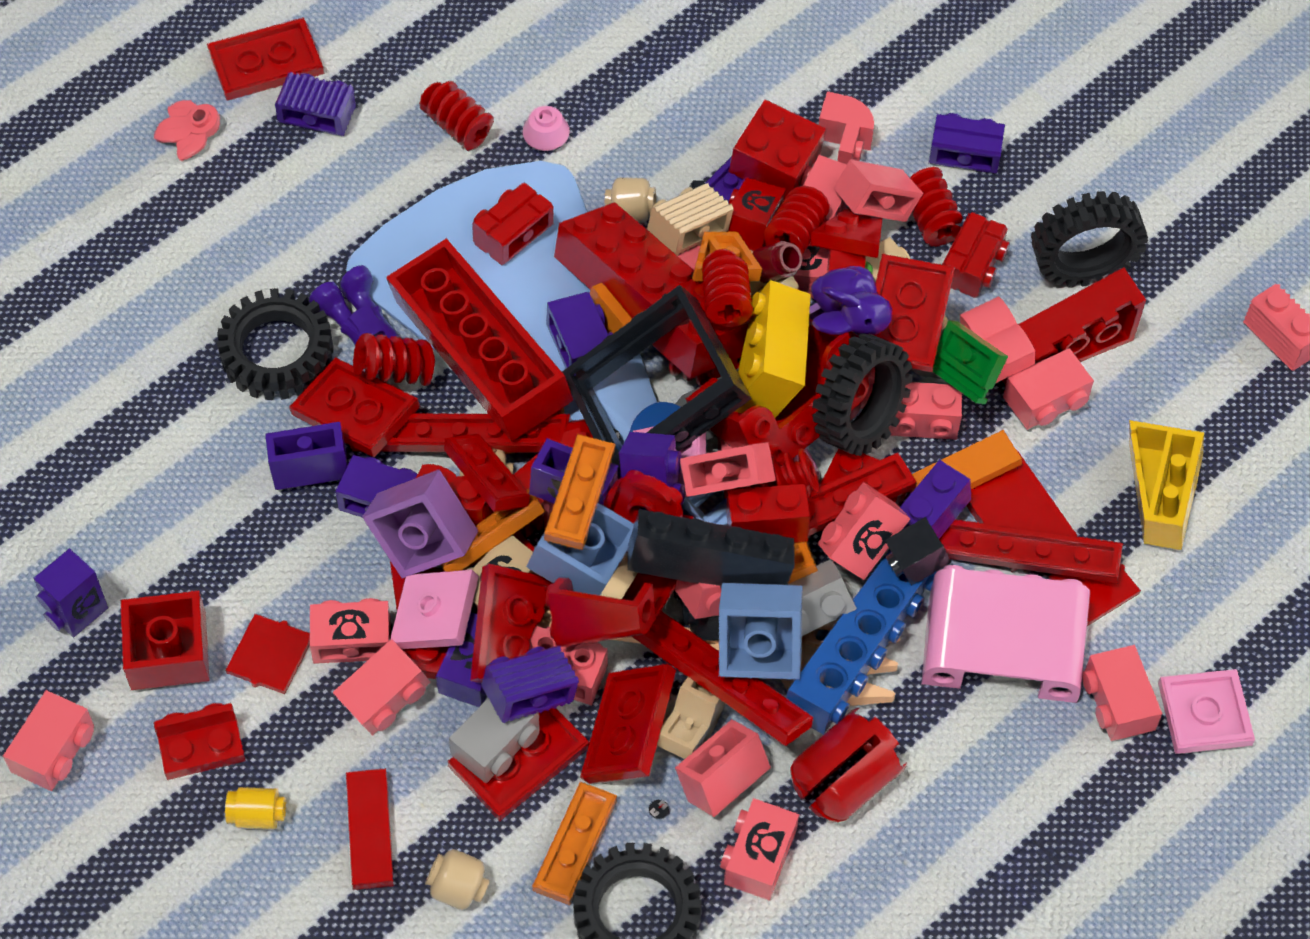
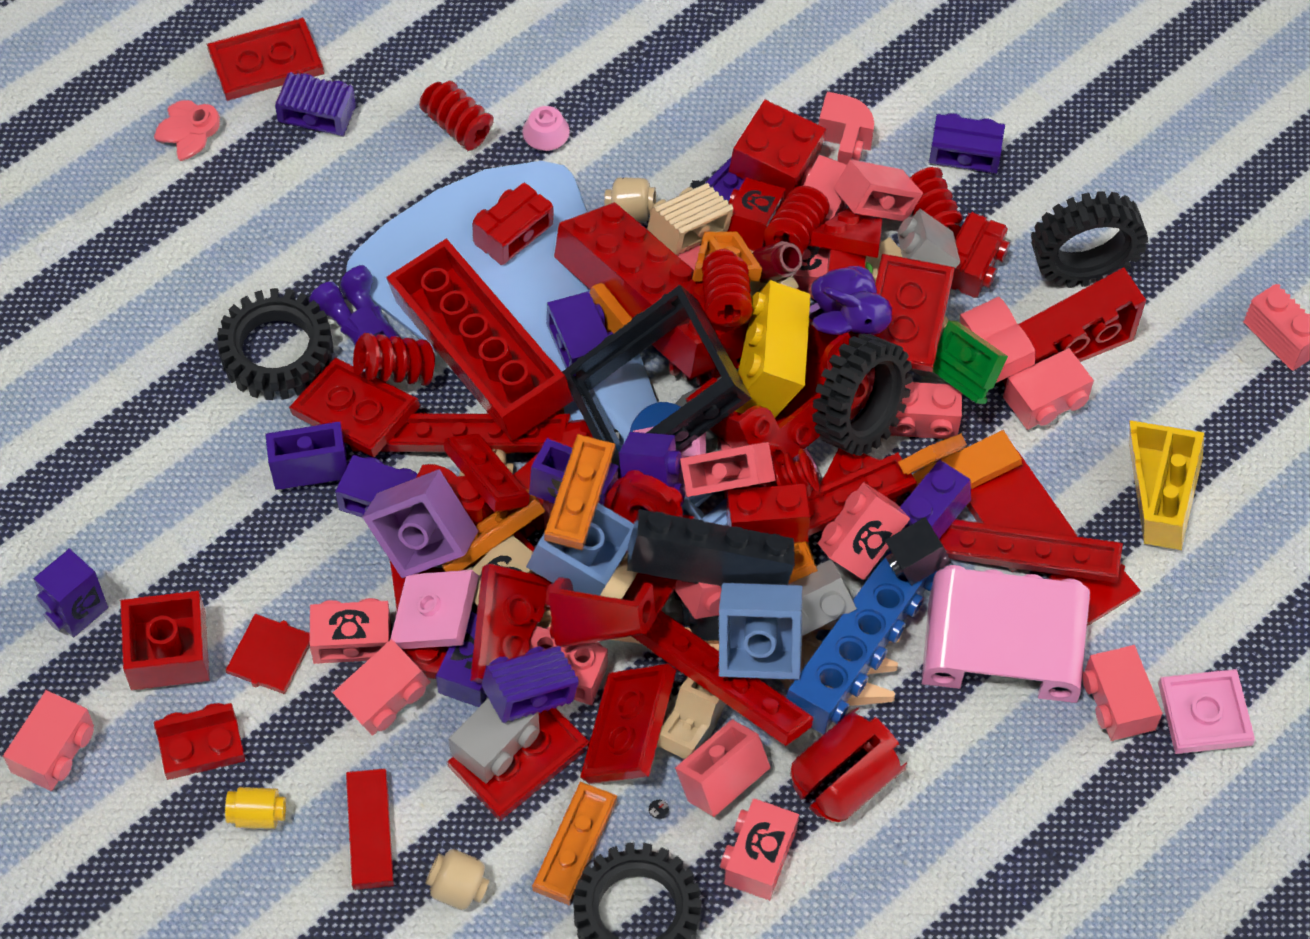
none -> light grey brick [898,209,961,268]
none -> orange tile [898,434,967,475]

